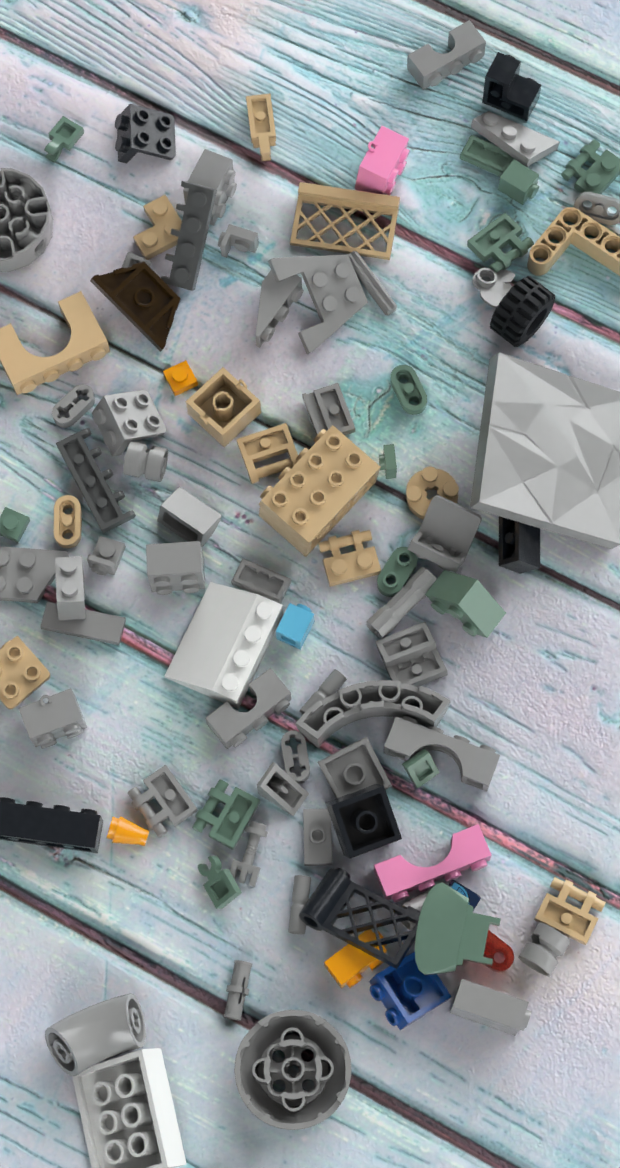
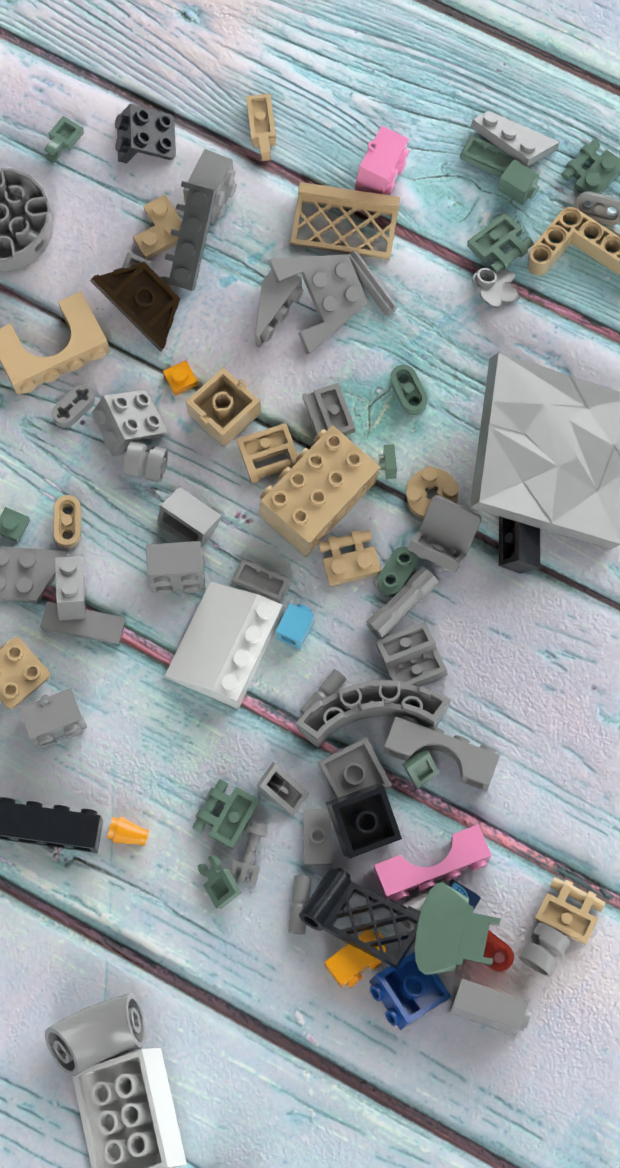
dark grey hinge [56,428,136,534] -> none
light grey bracket [87,536,126,576] -> none
light grey plate [128,765,198,838] -> none
light grey arch [205,668,291,749] -> none
light grey bracket [218,224,259,258] -> none
light grey pin [223,960,252,1021] -> none
light grey brick [234,1010,351,1130] -> none
light grey beam [281,730,310,784] -> none
light grey arch [407,20,486,90] -> none
sand green brick [425,570,506,638] -> none
black brick [482,52,542,121] -> none
black tyre [490,276,555,347] -> none

